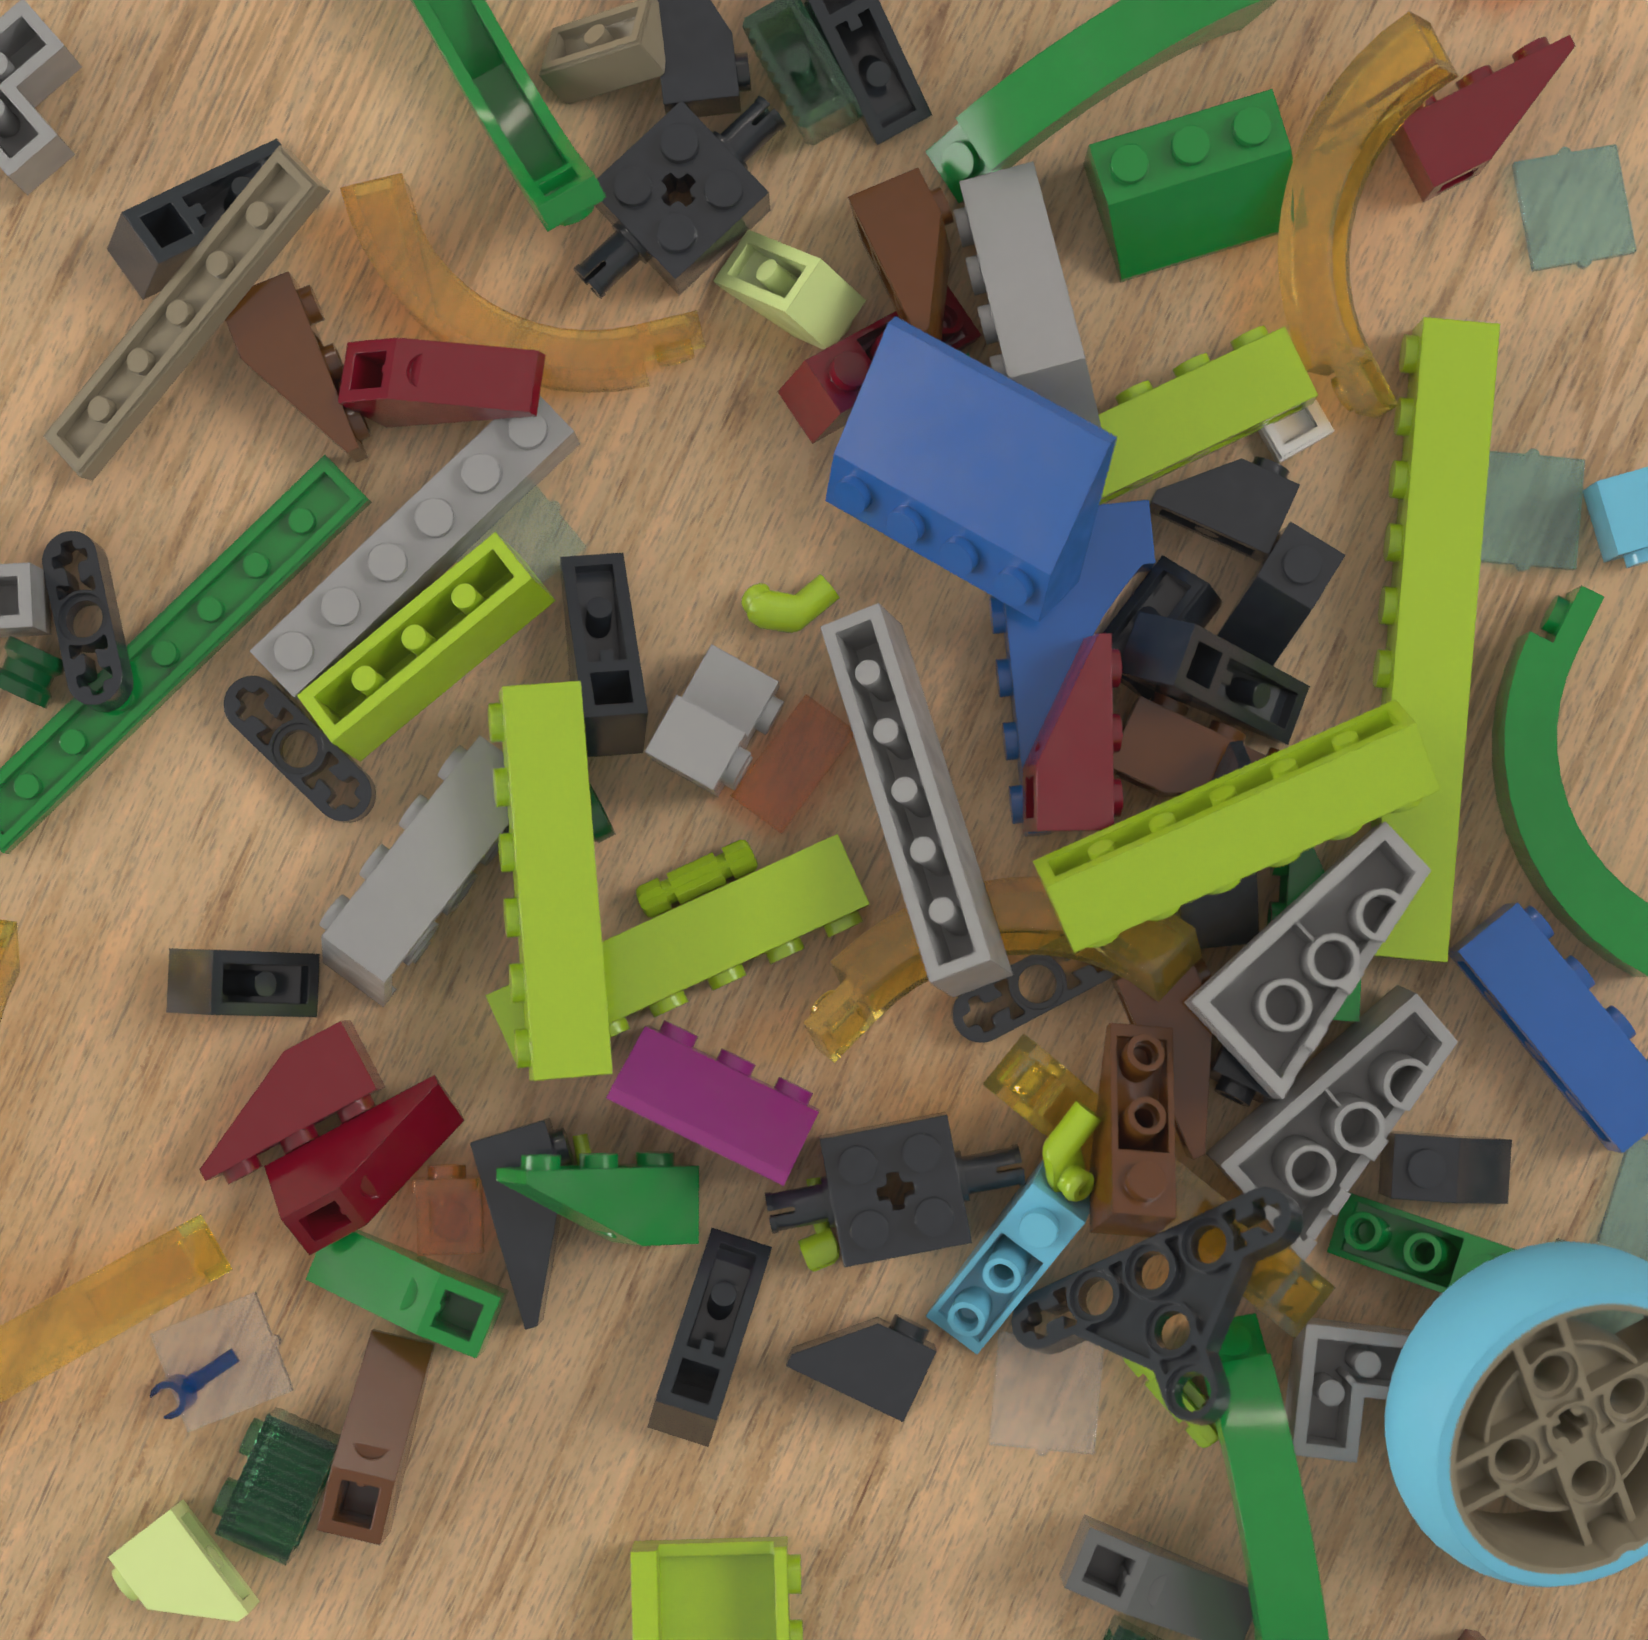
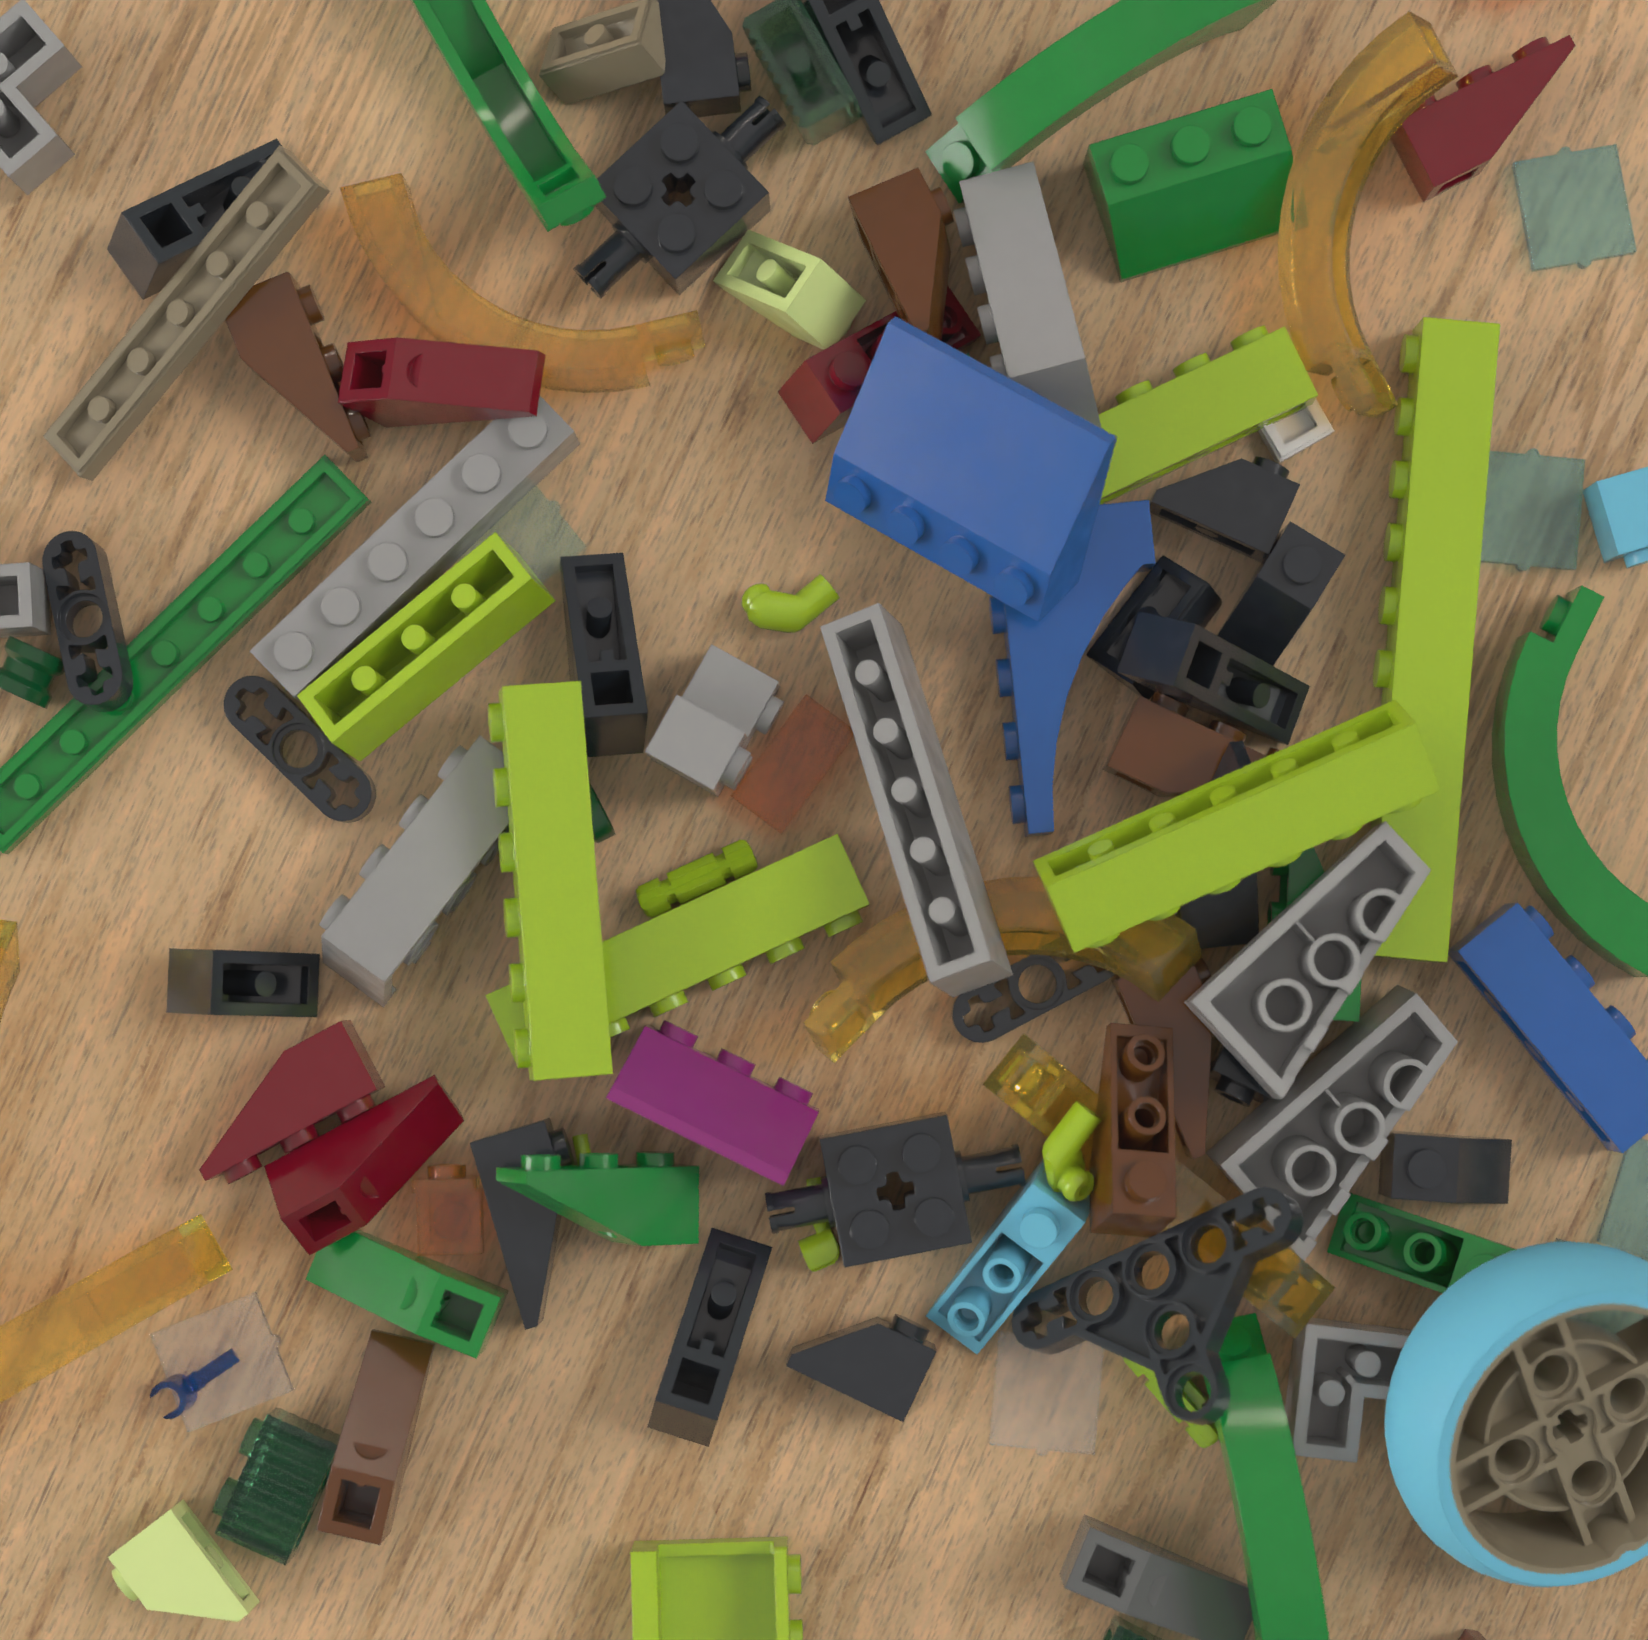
dark red slope [1022,633,1123,832] -> none

